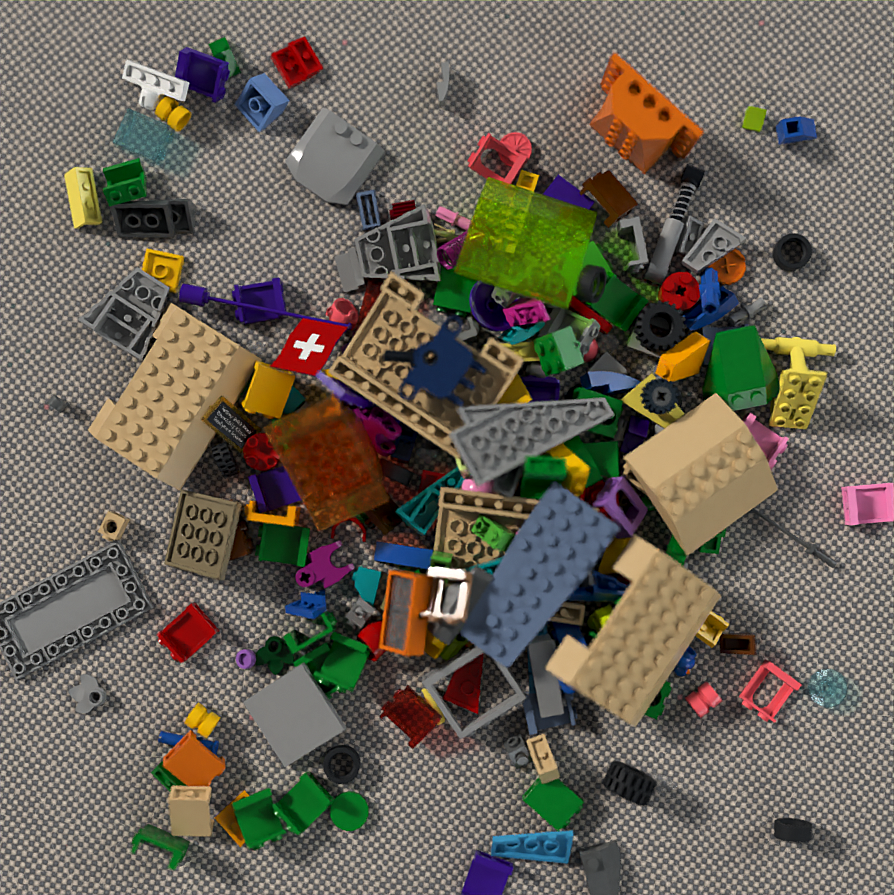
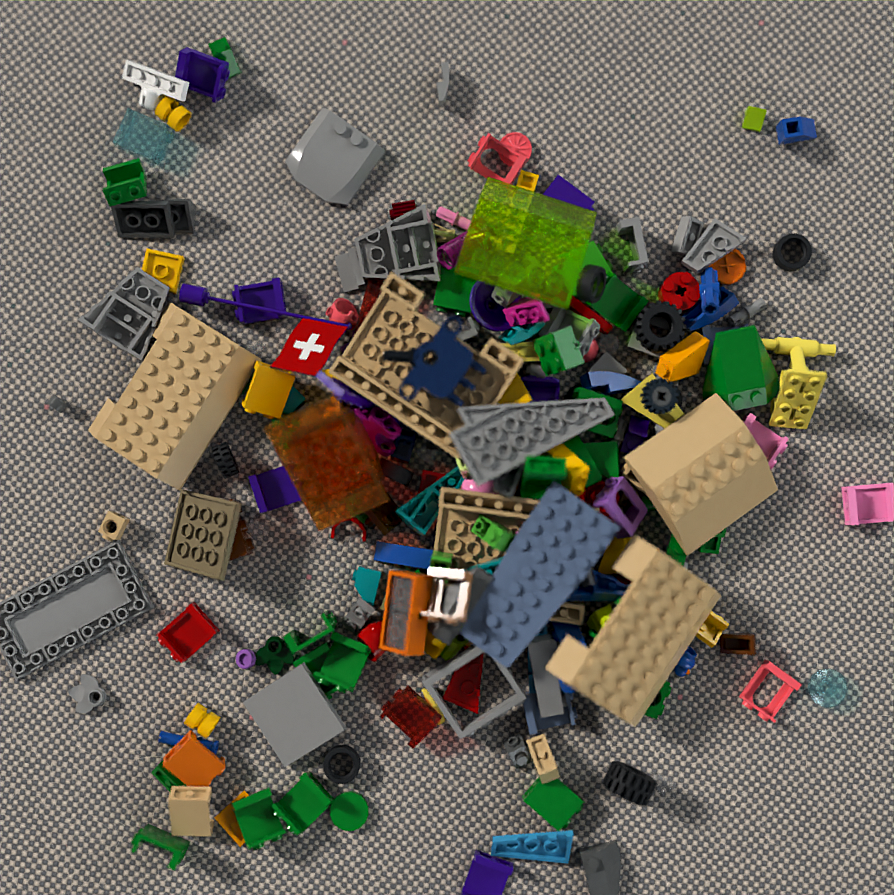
light yellow panel [64,167,102,229] -> none
piece [200,395,262,453] -> none
medium blue slope [234,73,290,132] -> none
red dish [243,433,281,471] -> none
light orange panel [244,501,301,526] -> none
green panel [255,522,310,567] -> none
red slope [271,36,323,89] -> none
blue slope [285,589,326,619] -> none
magenta piece [295,540,355,589] -> none
sand blue tile [356,190,381,231] -> none
reddish brown panel [579,170,638,228] -> none
orange wedge [589,52,704,174] -> none
piece [644,164,705,285] -> none
coral wheel [685,682,722,718] -> none
dark grey sword [751,508,837,568] -> none
black tyre [774,818,812,843] -> none

